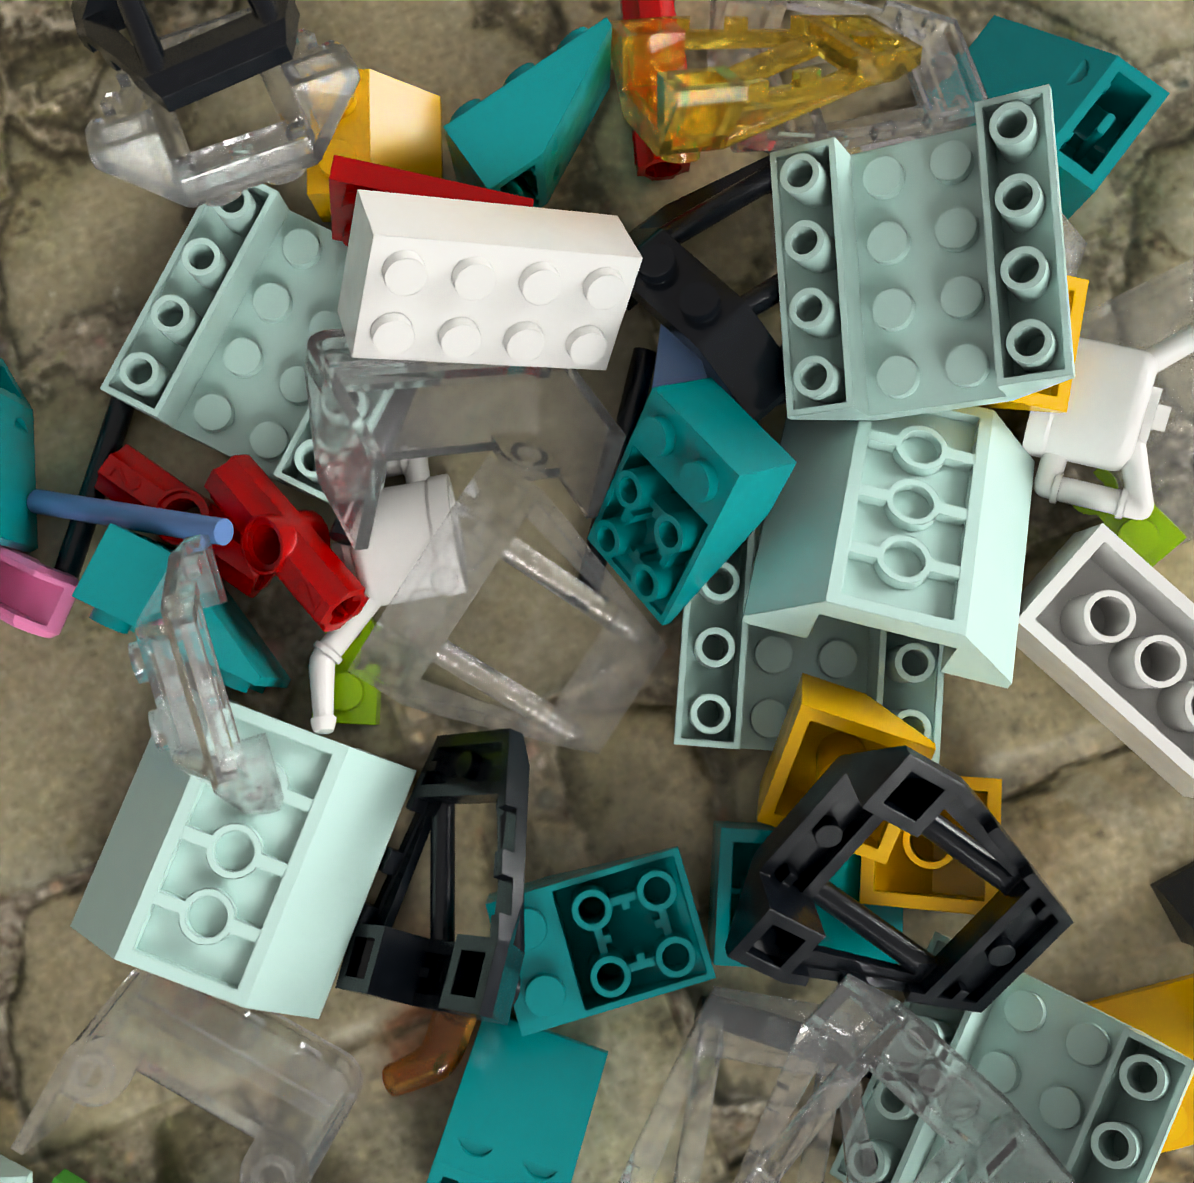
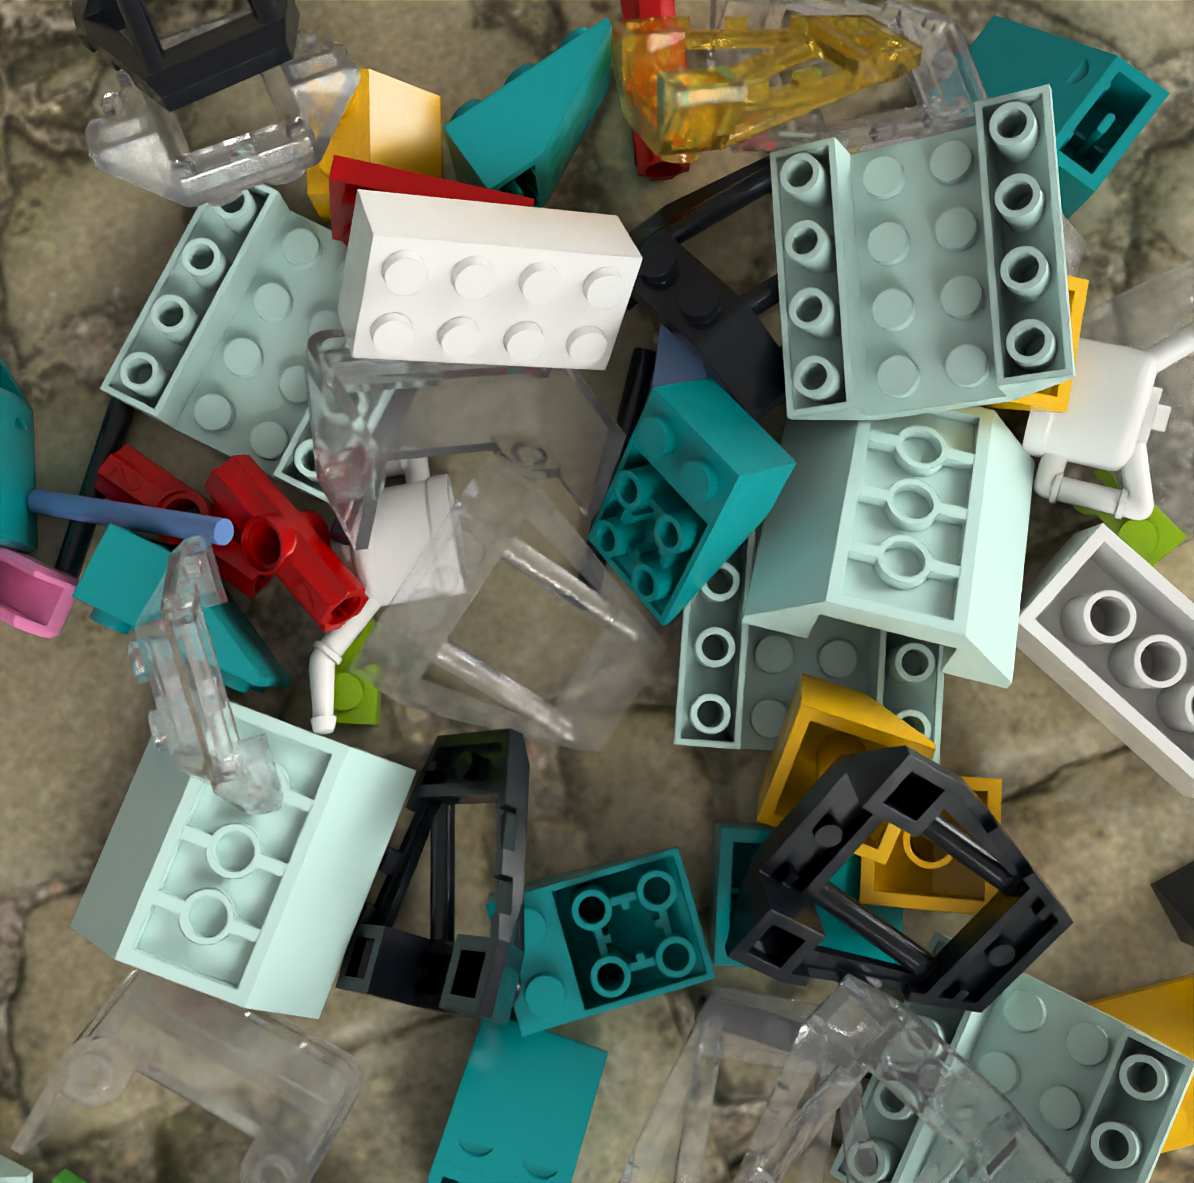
clear orange arm [382,1011,476,1097] -> none

